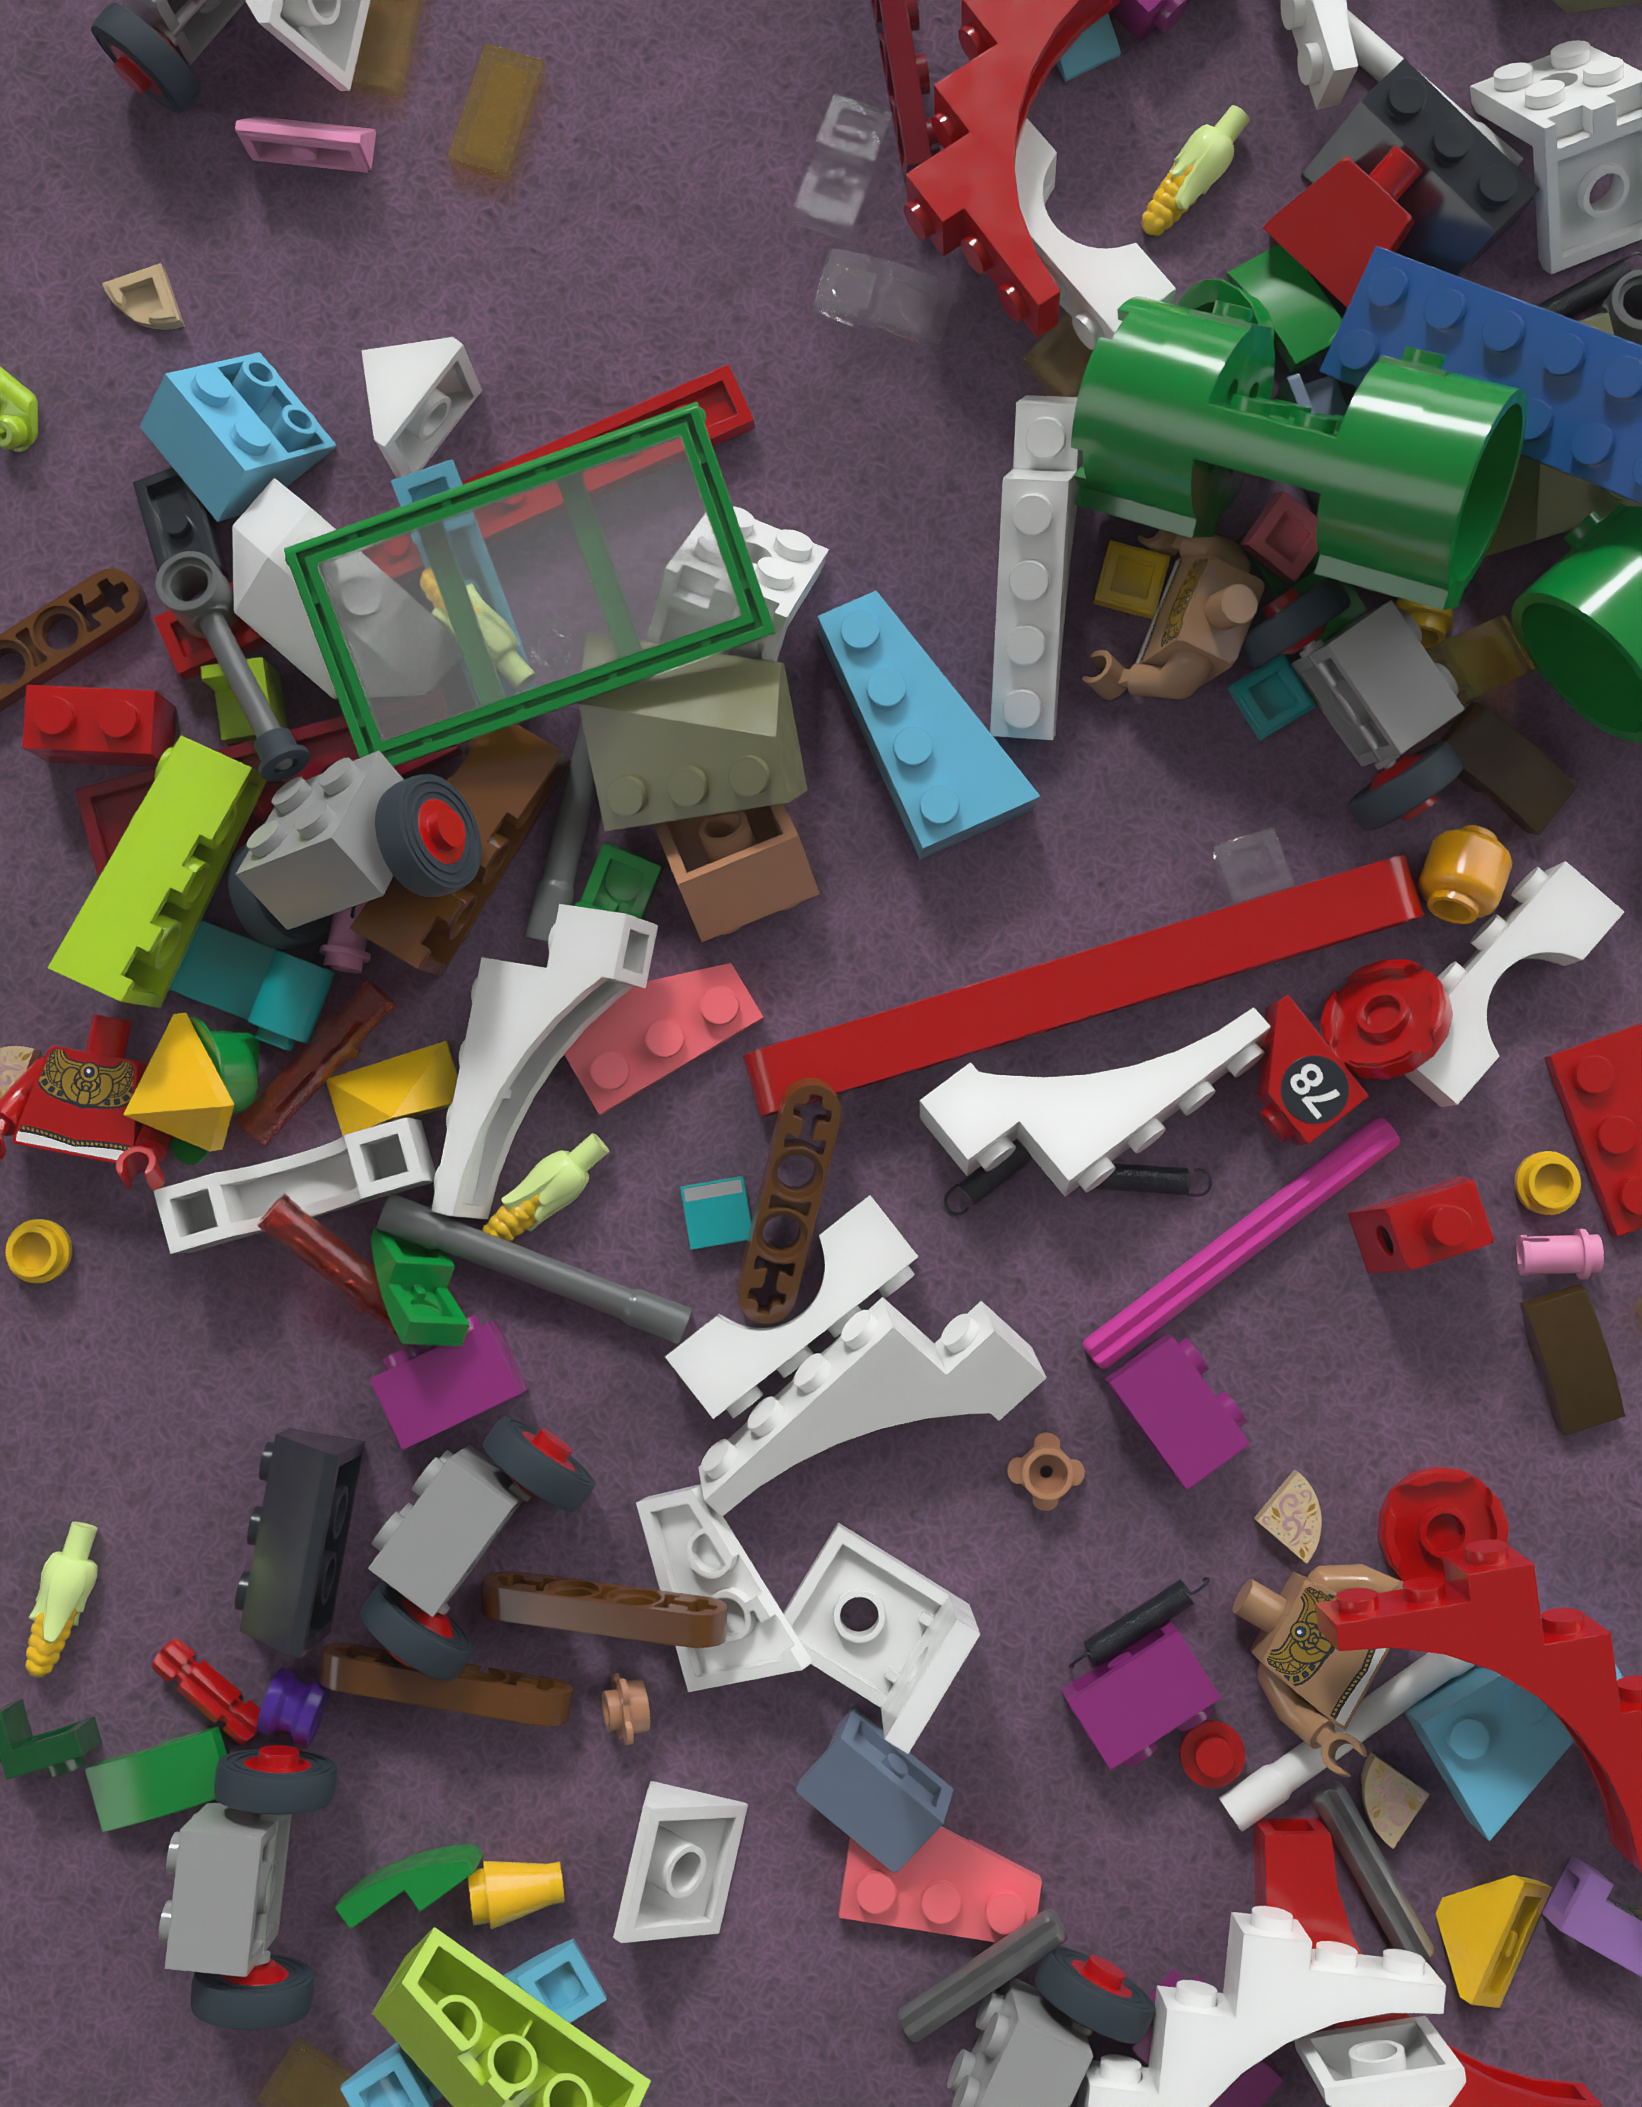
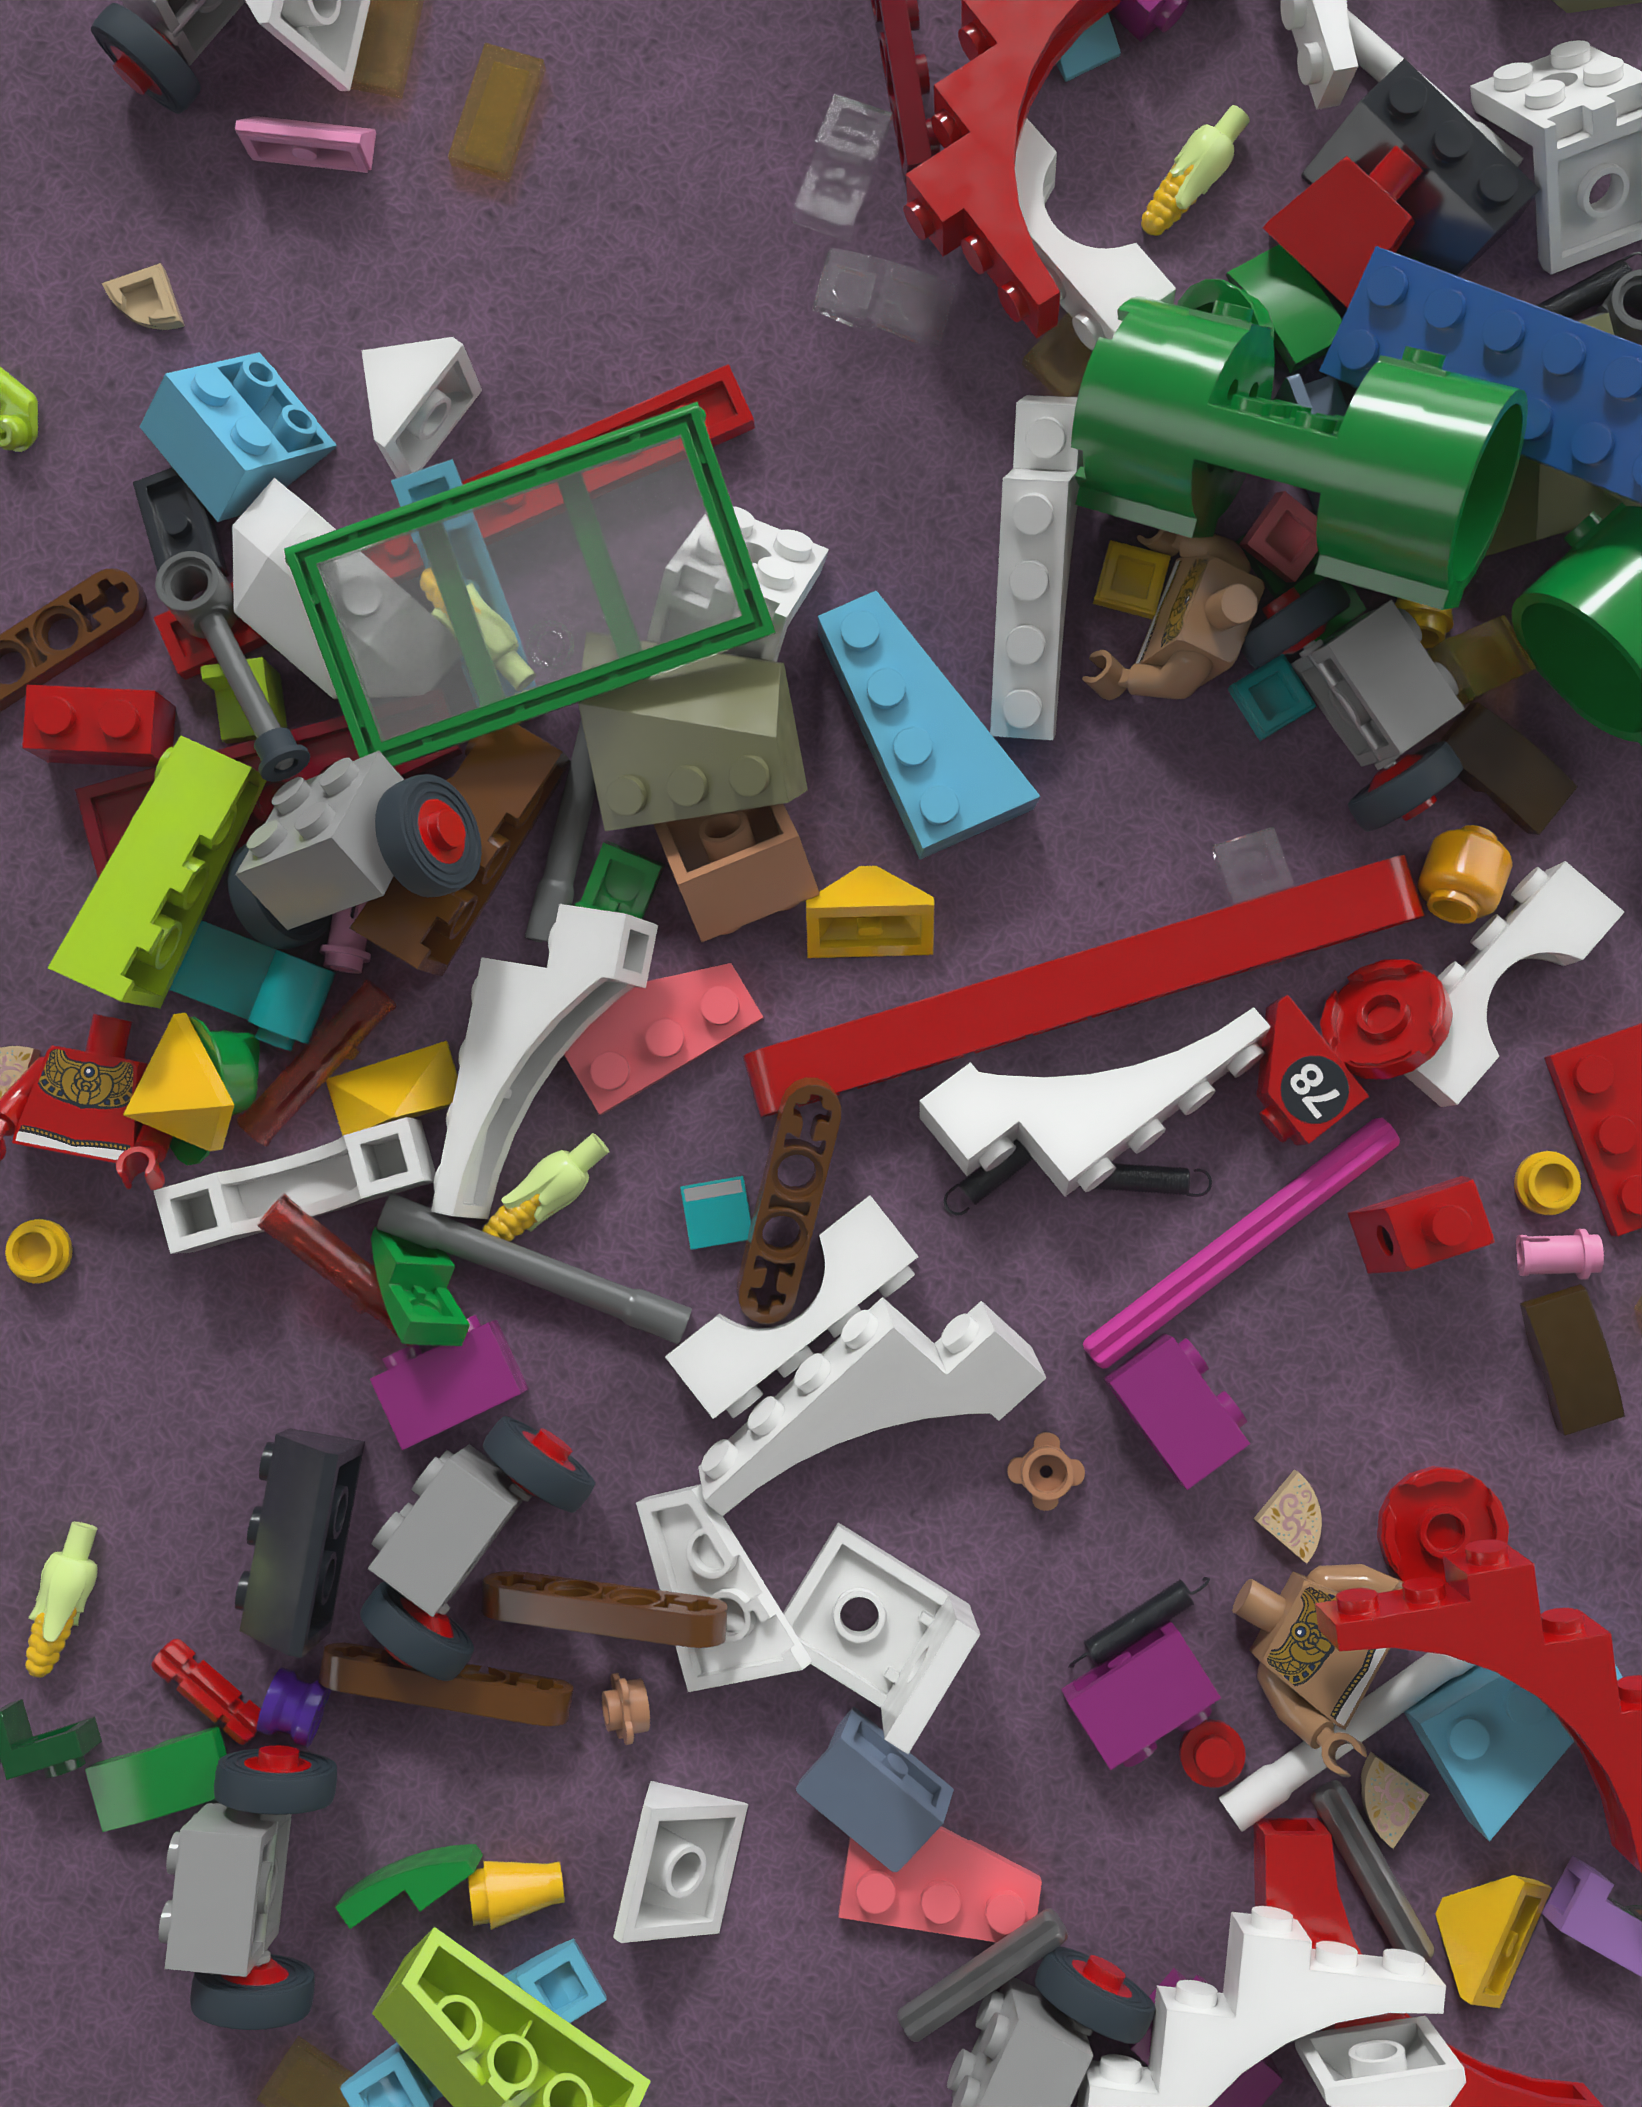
none -> yellow slope [806,866,934,958]

